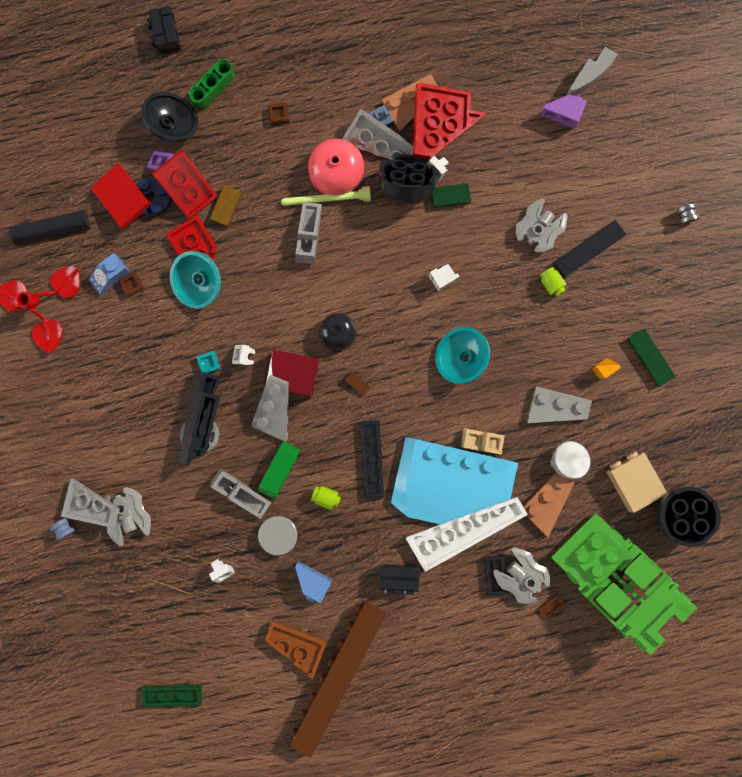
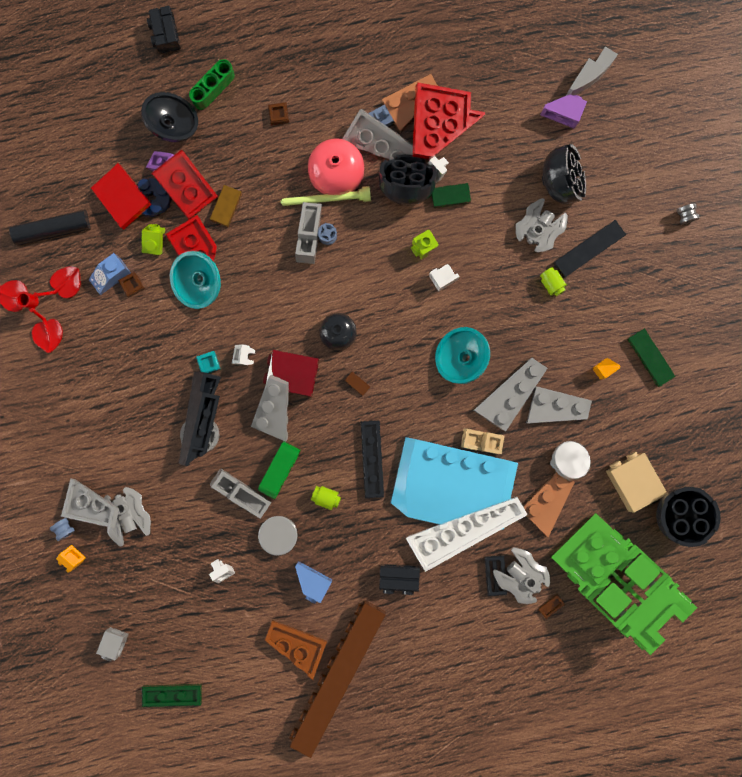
none -> light orange tile [56,545,86,573]
none -> light grey brick [96,627,129,661]
none -> lime bracket [142,224,165,255]
none -> sand blue wheel [318,223,337,245]
none -> lime bracket [411,230,439,260]
none -> light grey wing [473,358,548,432]
none -> black cylinder [542,144,586,204]

